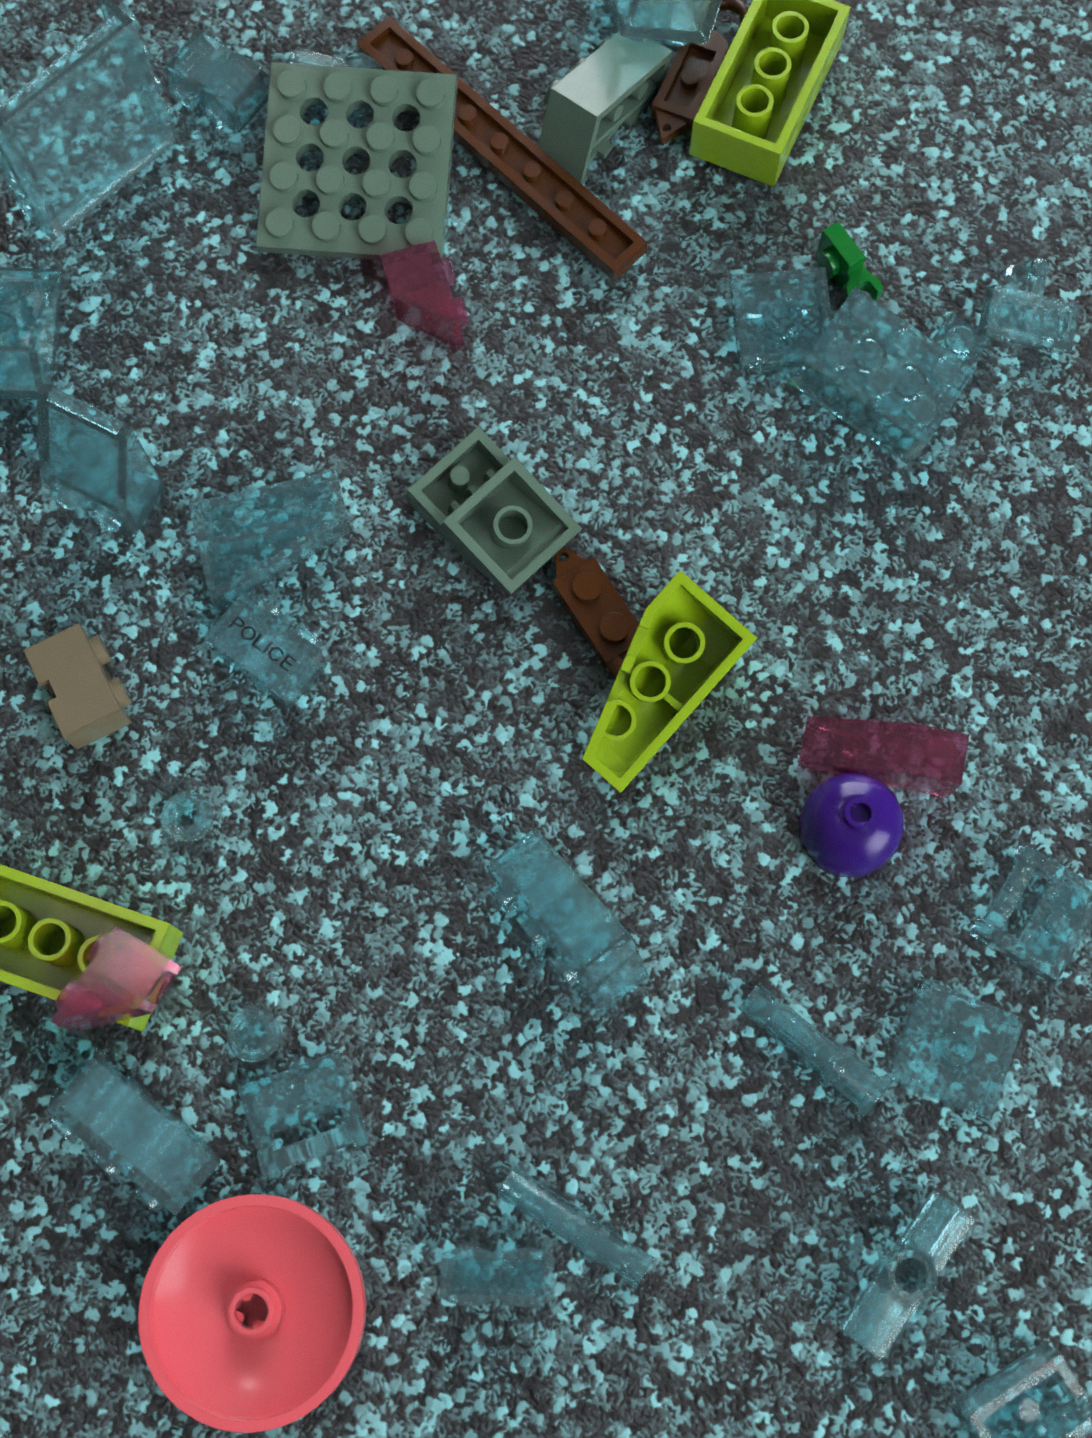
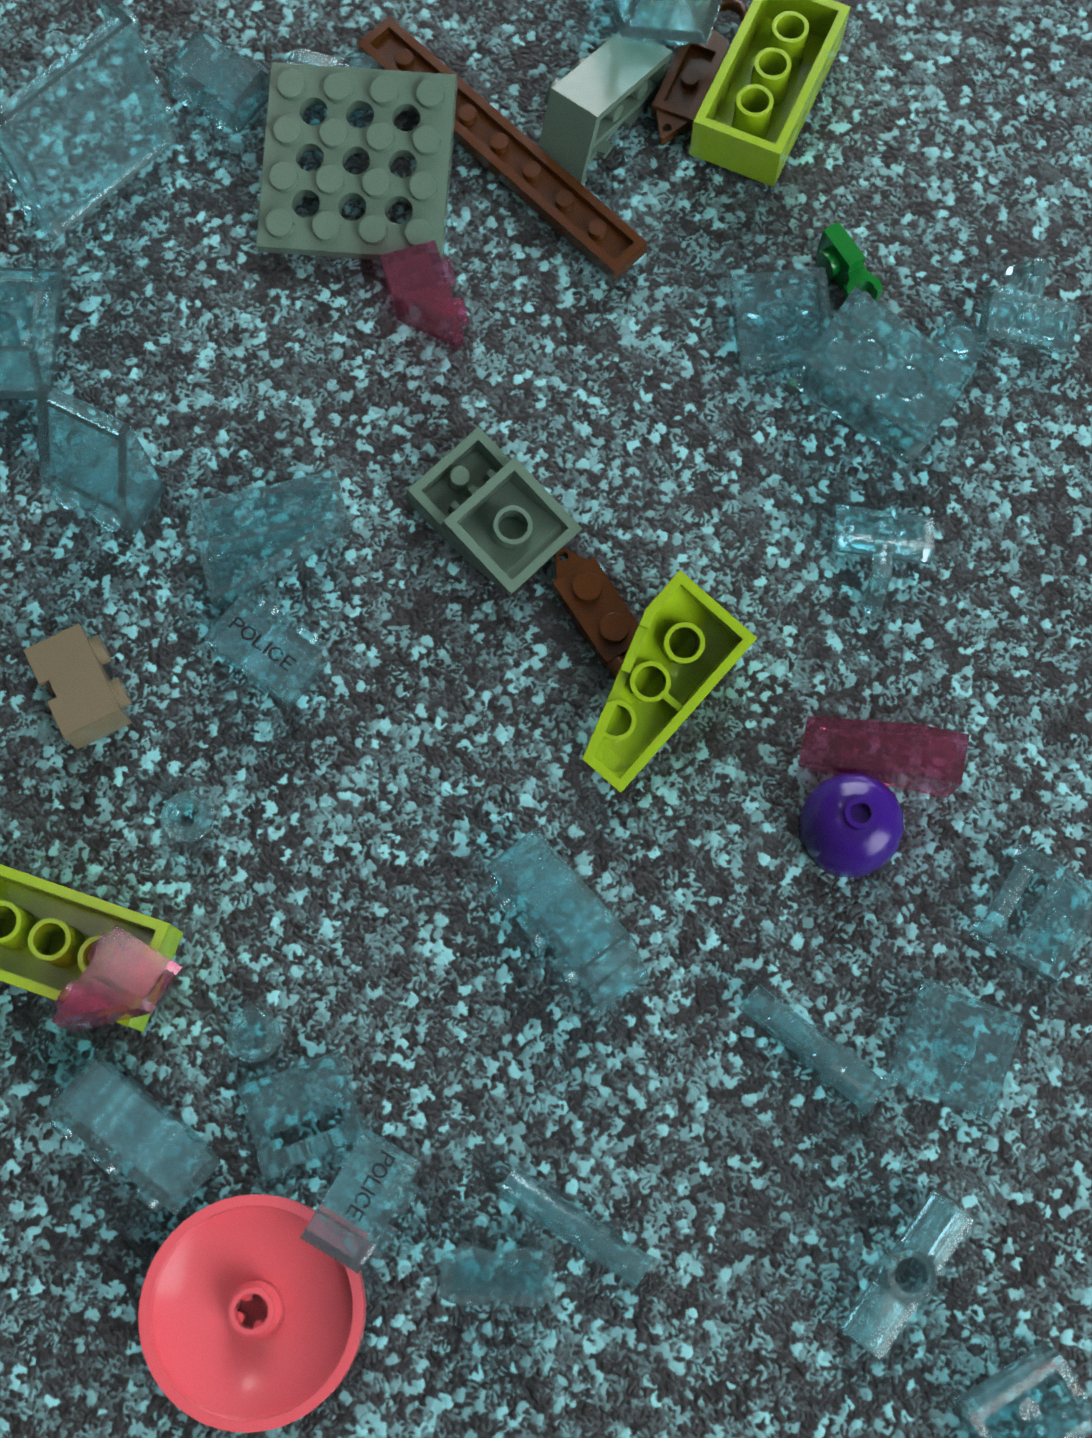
none -> clear light blue brick [300,1128,422,1273]
none -> clear light blue plate [831,504,935,614]

